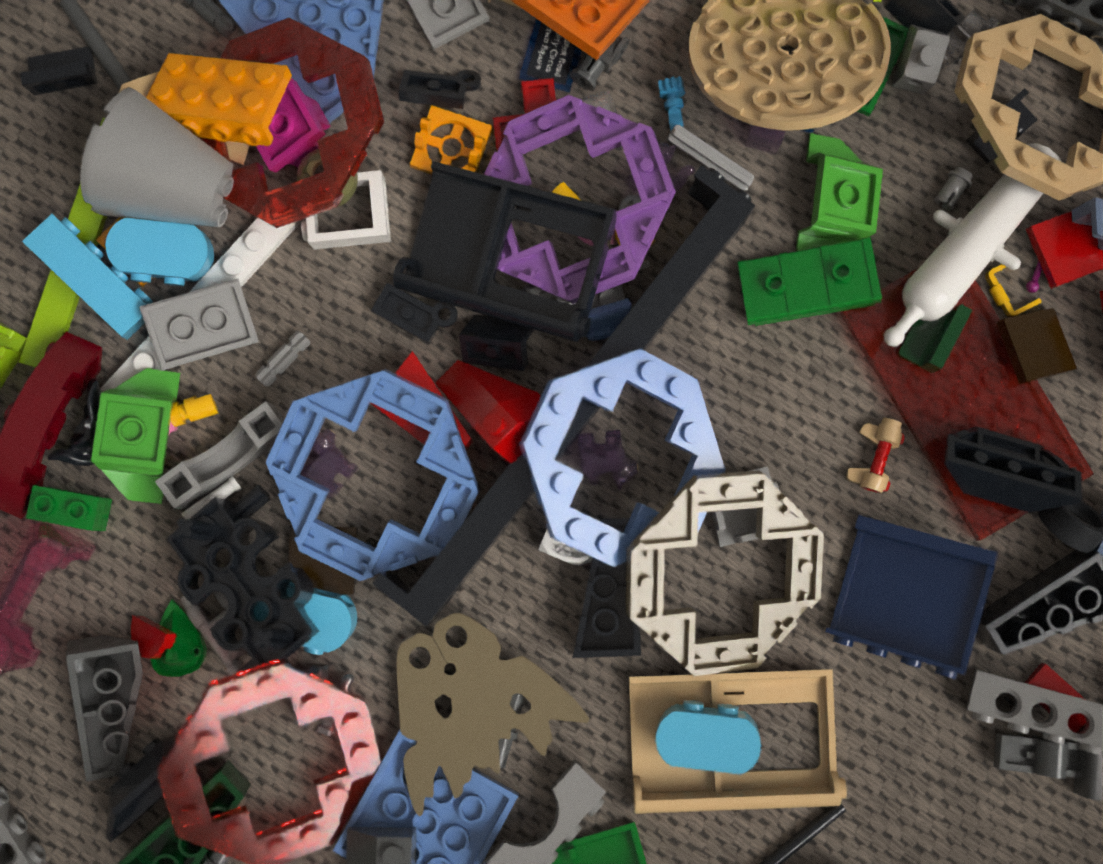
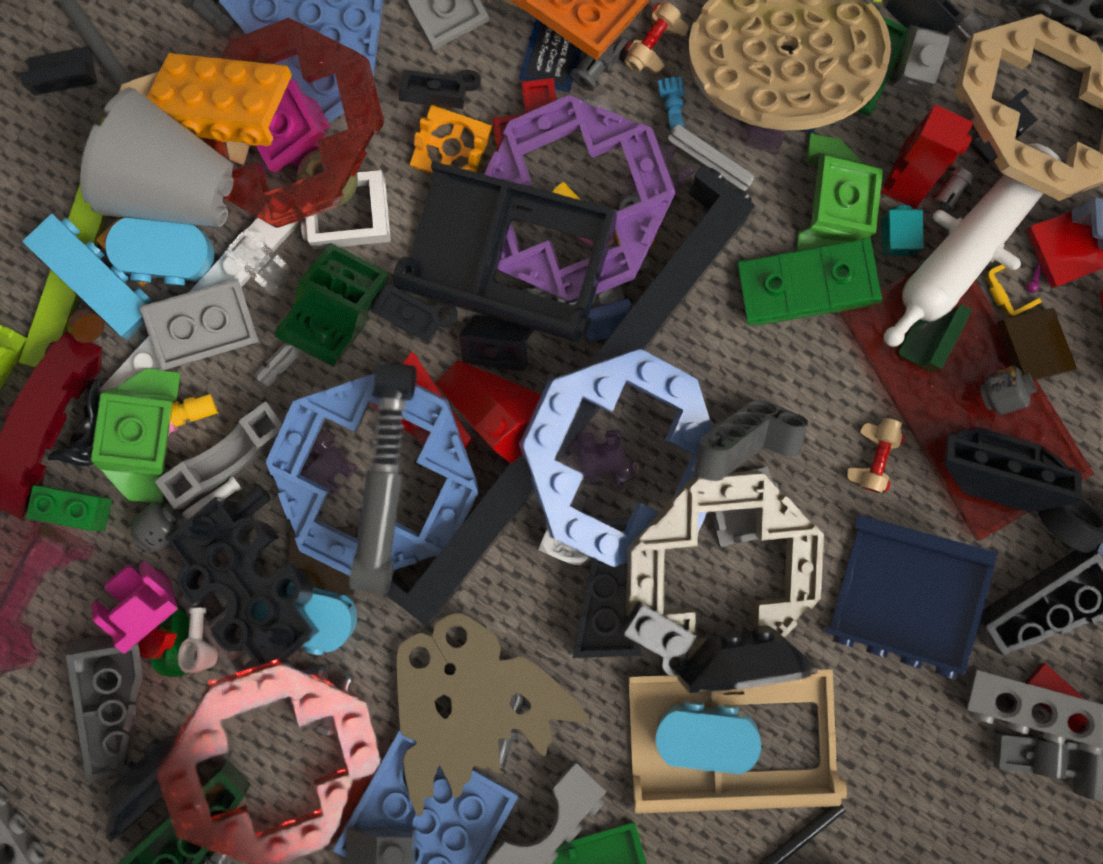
none -> reddish brown tile [67,308,104,343]
none -> dark pink panel [91,561,178,654]
none -> dark grey head [131,502,182,552]
none -> white bar [178,608,218,673]
none -> clear slope [224,228,296,297]
none -> dark green bracket [275,243,389,367]
none -> piece [350,362,417,594]
none -> hinge [620,600,697,676]
none -> tan piece [624,2,688,75]
none -> black wedge [677,625,818,694]
none -> dark grey beam [694,400,808,481]
none -> red wedge [880,104,973,209]
none -> teal brick [882,205,924,256]
none -> dark grey head [980,366,1036,415]

